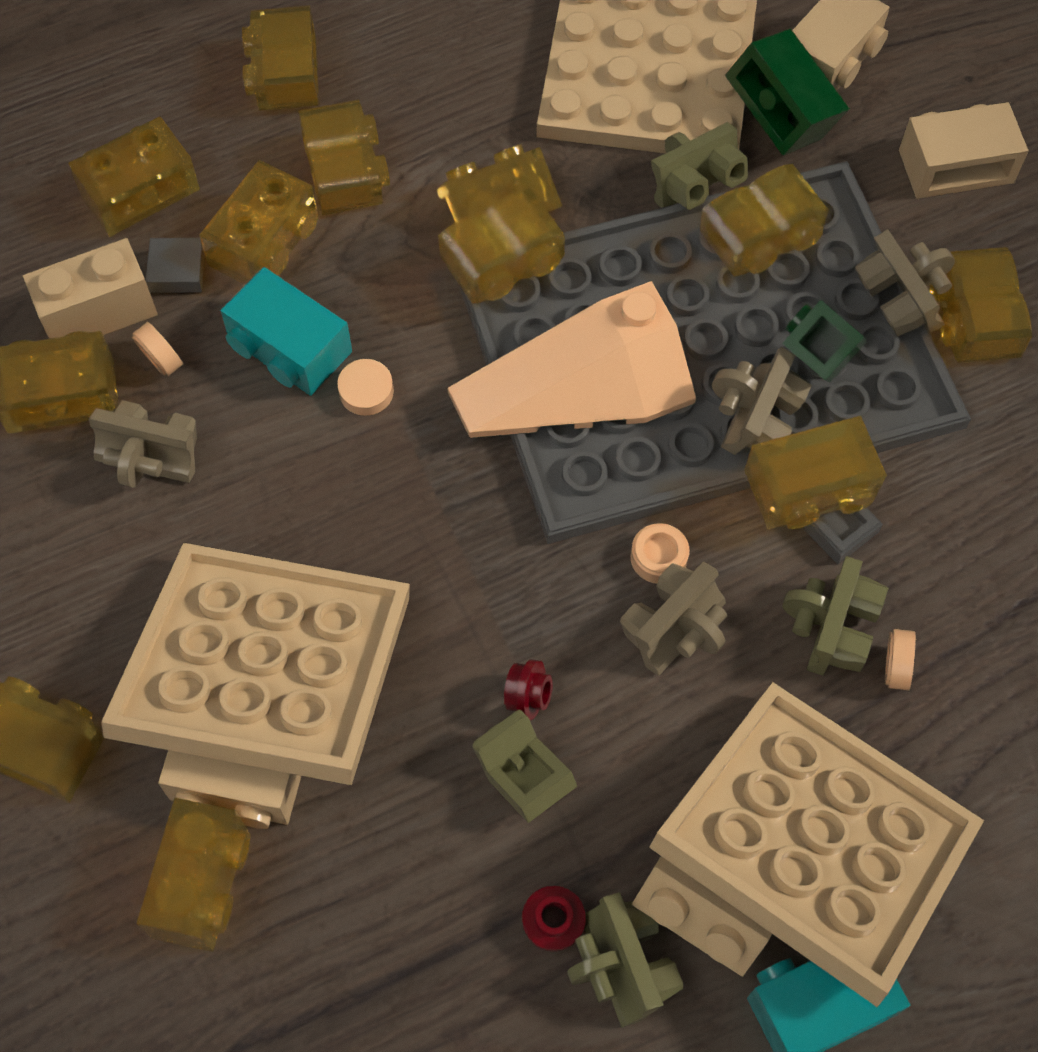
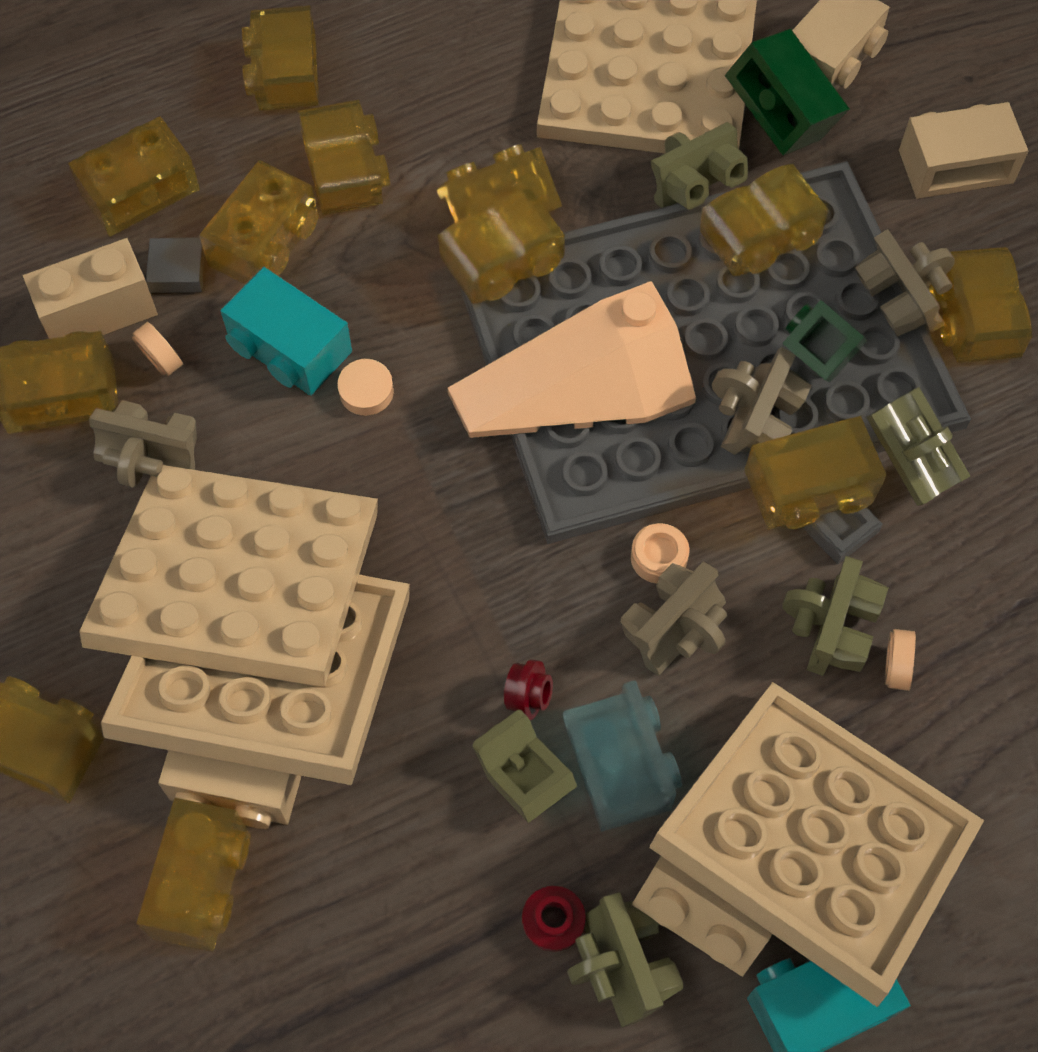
none -> tan plate [79,465,378,687]
none -> clear light blue bracket [563,680,682,832]
none -> olive hips [866,387,970,506]

